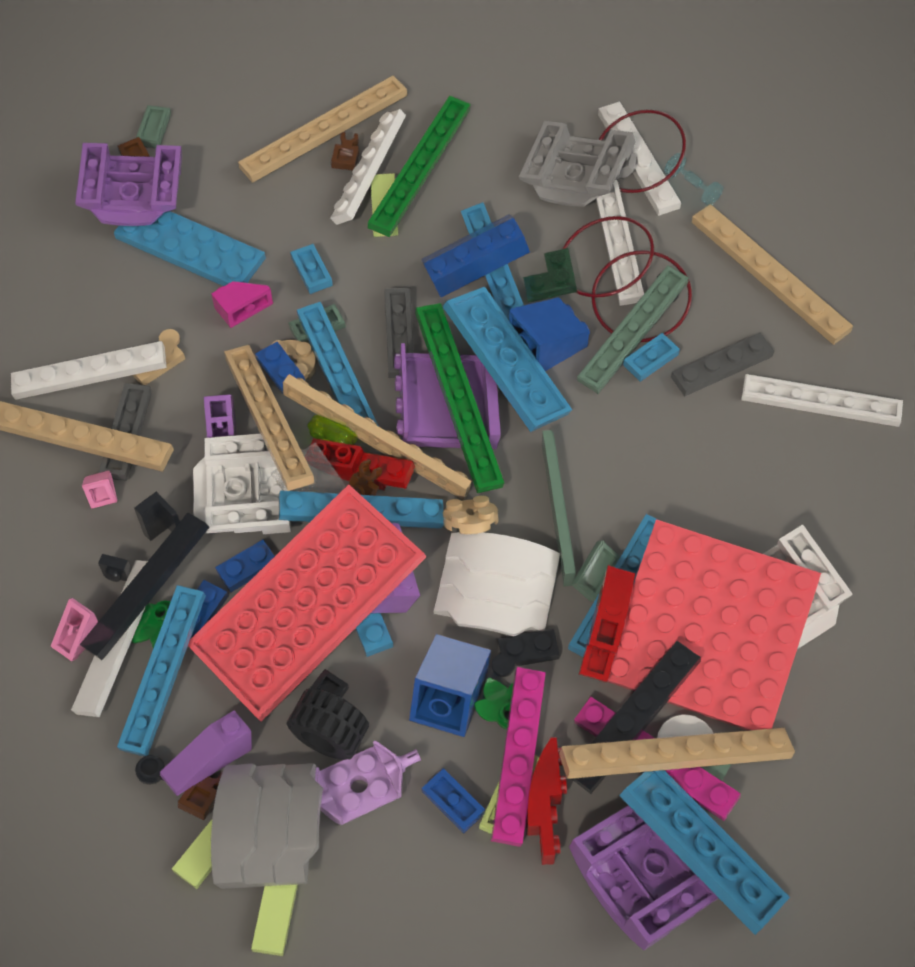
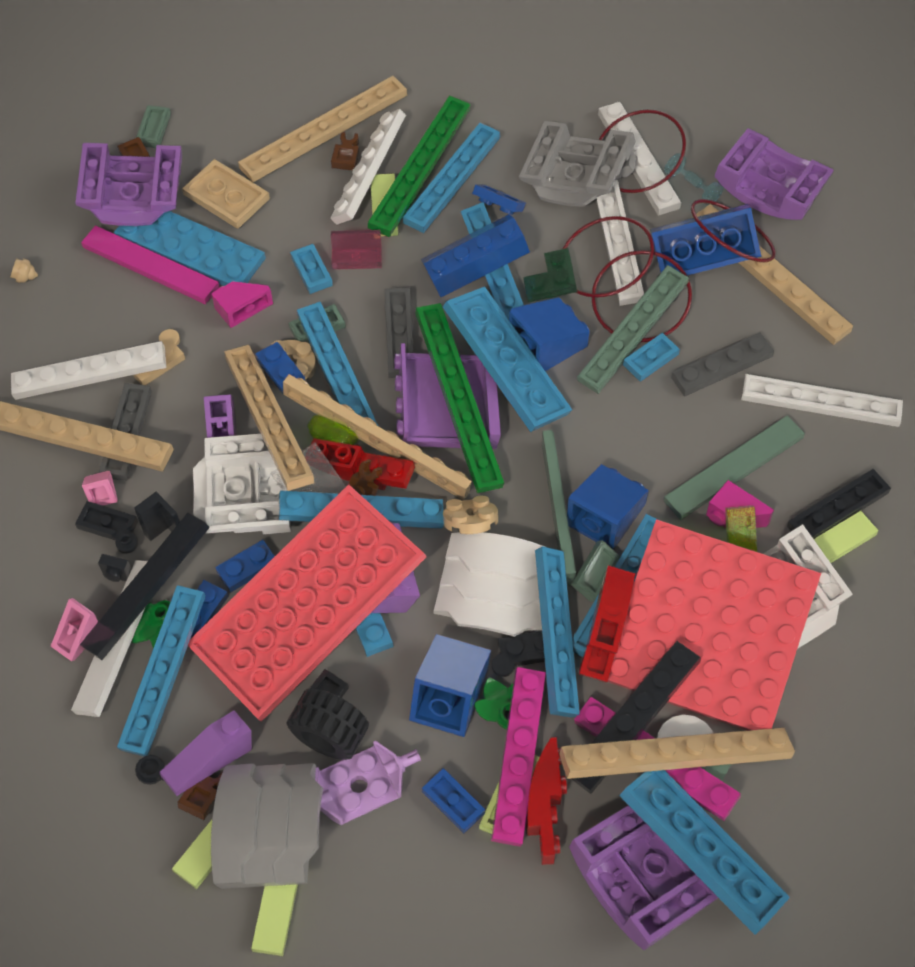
none -> tan plate [10,258,38,283]
none -> black hinge [75,501,138,554]
none -> dark pink tile [81,225,219,305]
none -> tan plate [182,159,270,229]
none -> clear pink panel [331,230,382,269]
none -> dark azure plate [403,123,500,233]
none -> blue plate [472,184,526,215]
none -> dark azure plate [535,546,580,718]
none -> blue slope [567,464,649,550]
none -> blue slope [650,204,762,275]
none -> sand green tile [664,415,805,520]
none -> dark red piece [691,199,776,263]
none -> dark pink slope [706,480,774,530]
none -> medium lavender slope [715,128,834,220]
none -> clear neon green plate [725,505,757,552]
none -> black plate [787,469,891,539]
none -> yellowish green tile [814,511,878,563]

